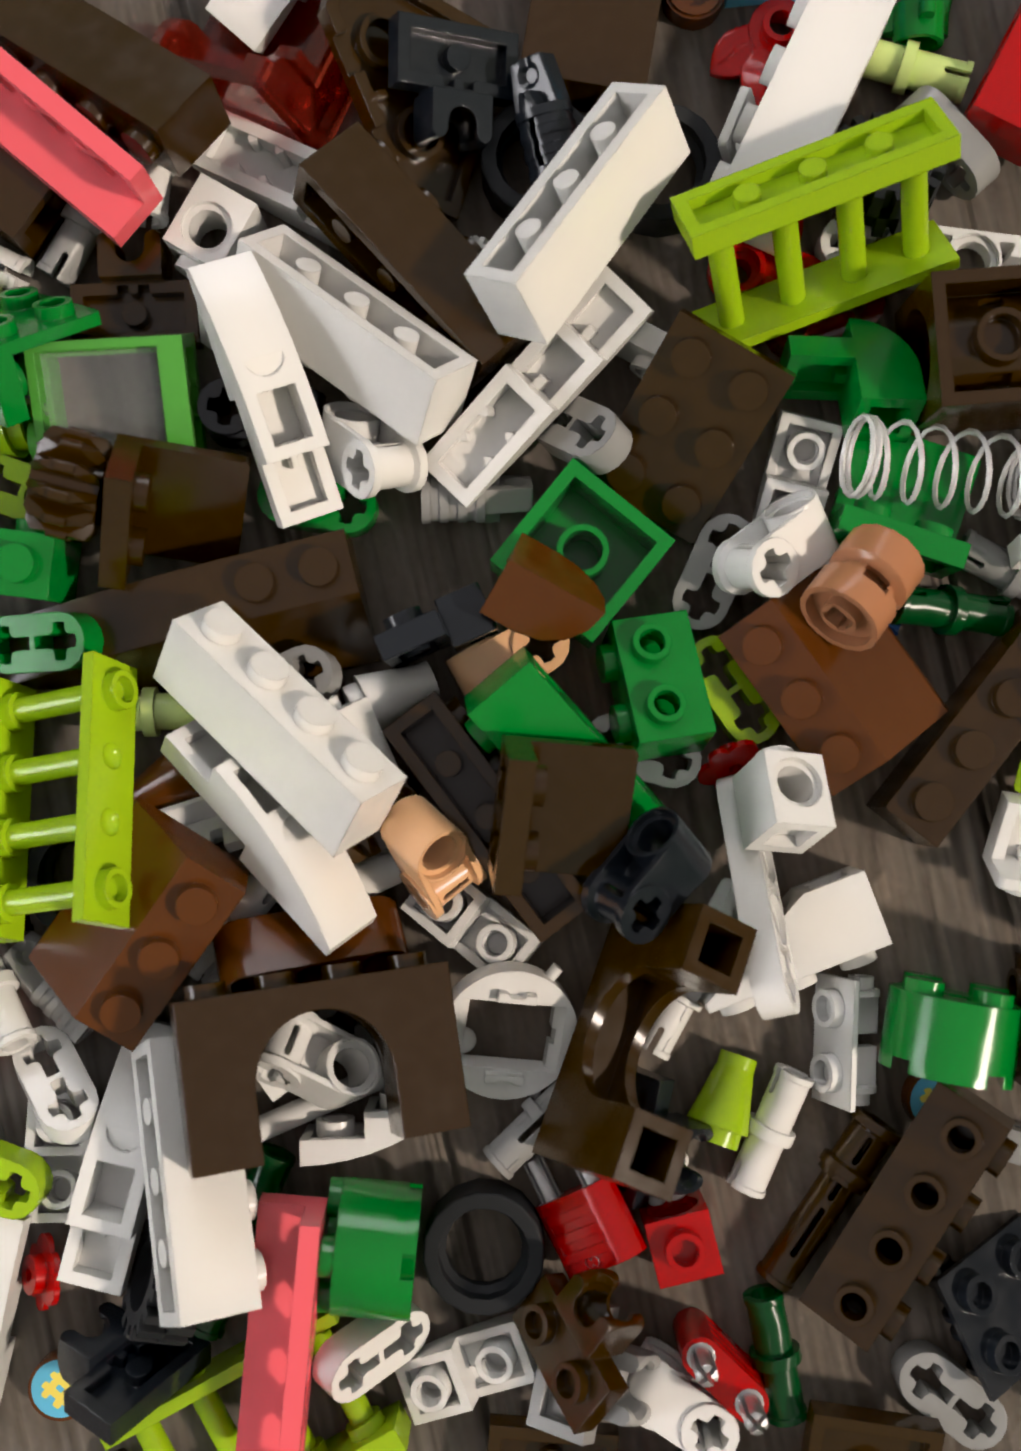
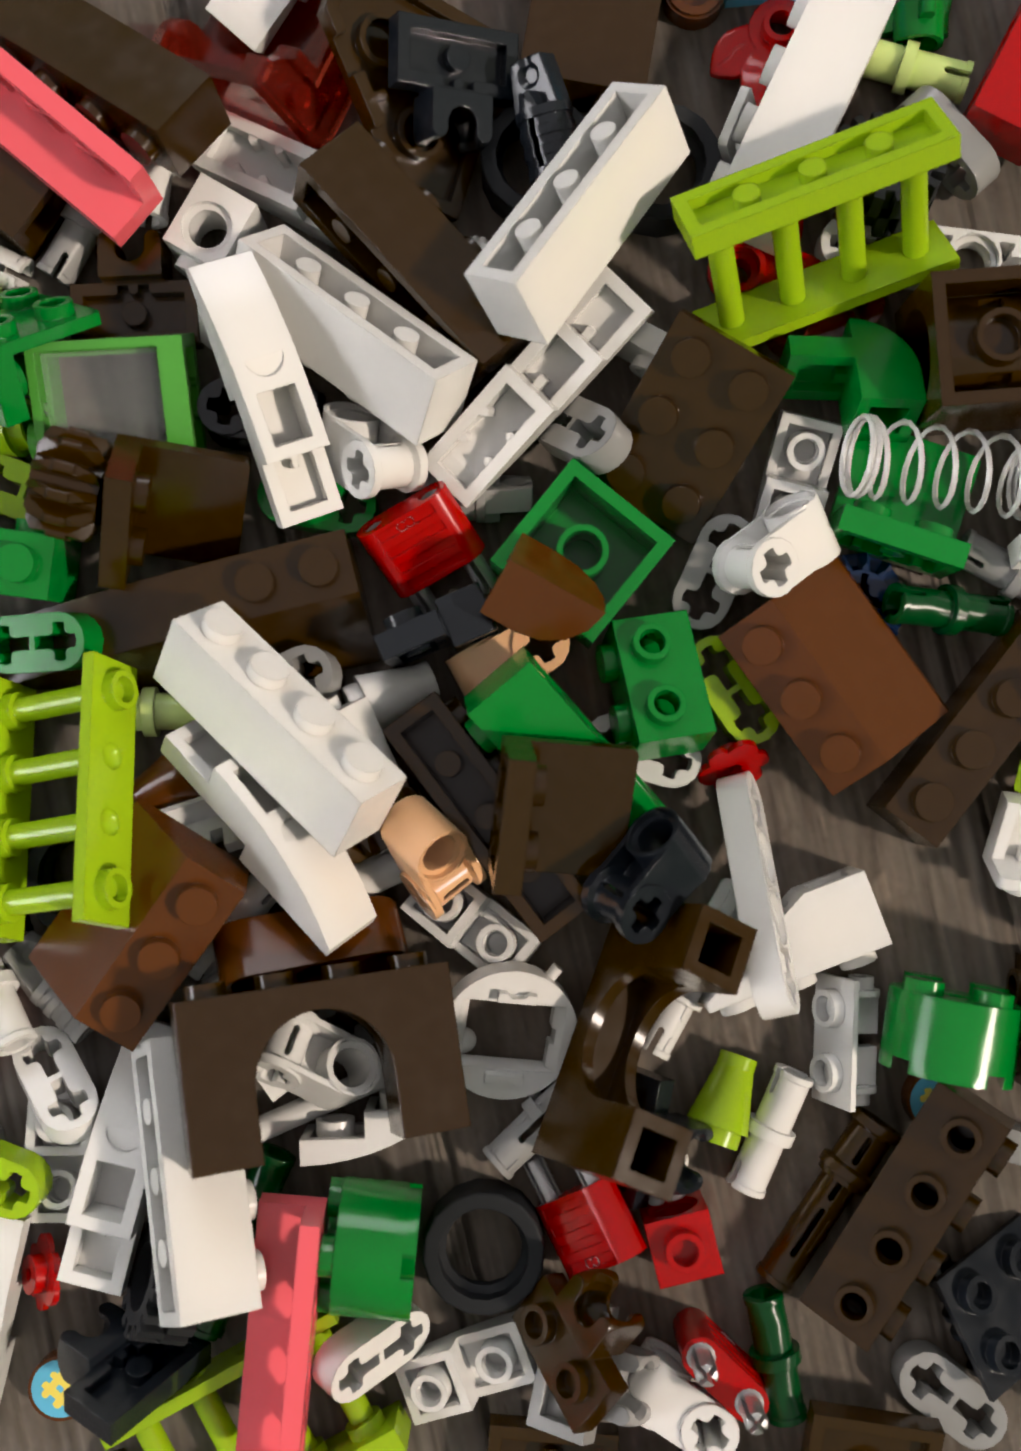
white brick [732,745,836,854] -> none
nougat wheel [800,524,925,652] -> none
none -> red piece [357,481,498,614]

